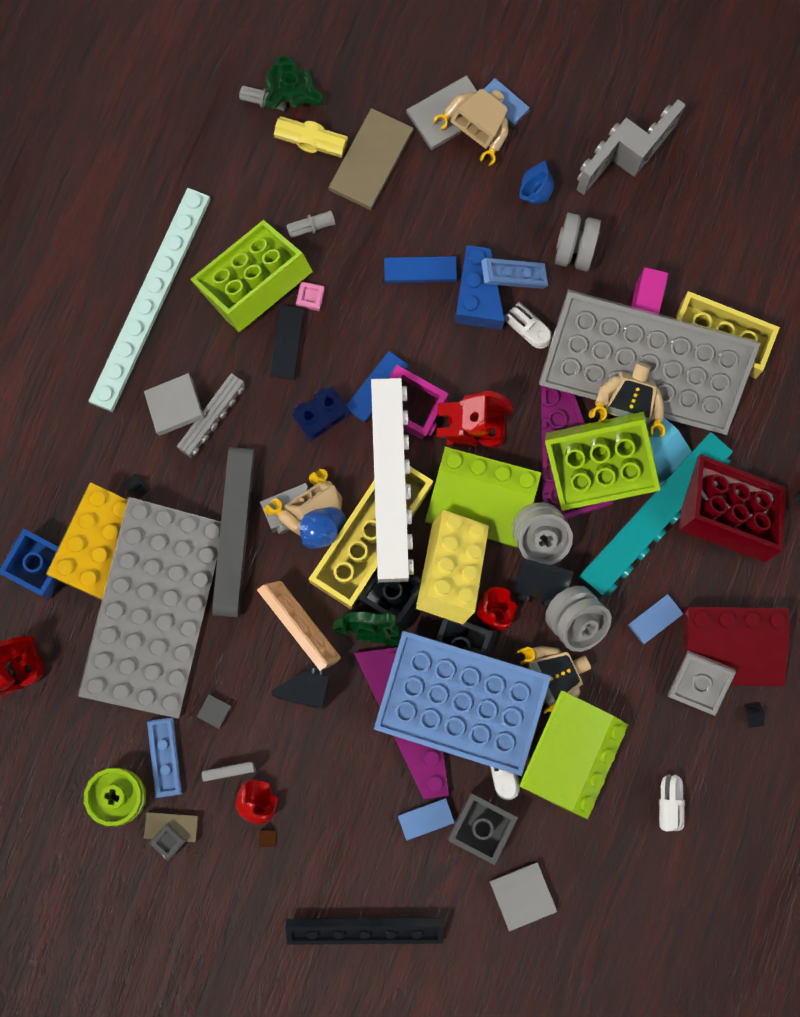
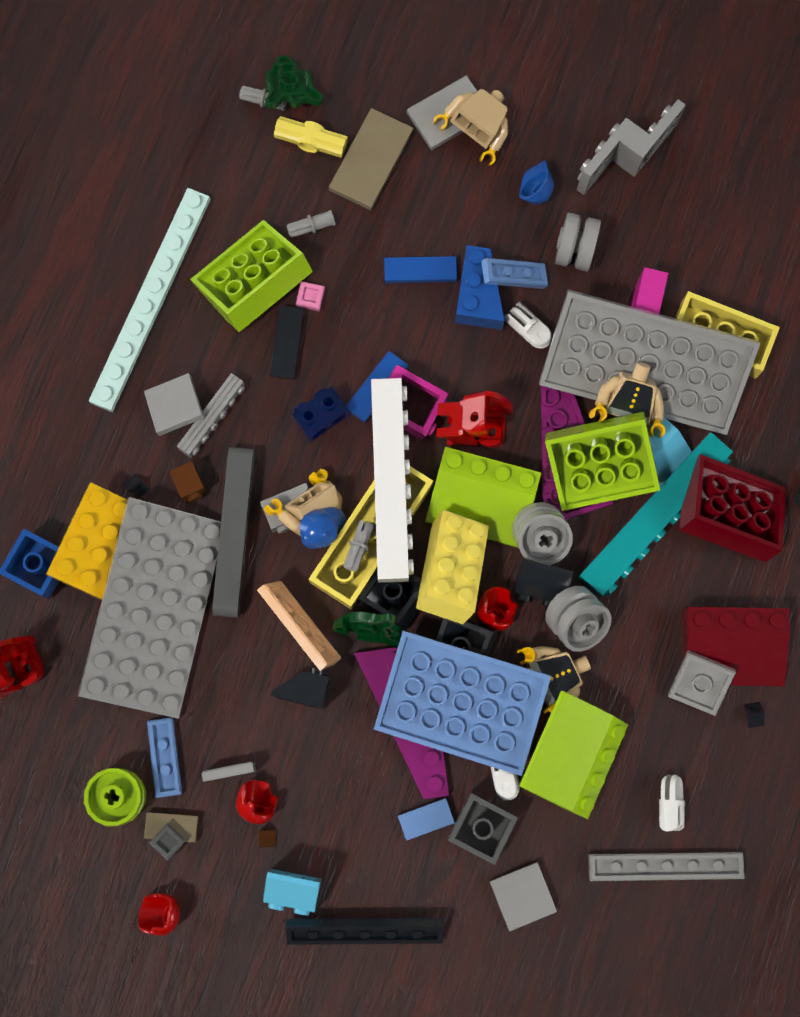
dark grey tile [197,694,232,729] -> none
medium blue tile [484,78,530,127] -> none
medium blue tile [628,594,683,644] -> none
none -> red hair [138,893,180,936]
none -> reddish brown brick [169,461,206,503]
none -> medium azure slope [263,869,322,916]
none -> light grey axle [344,520,374,572]
none -> light grey tile [588,852,744,881]

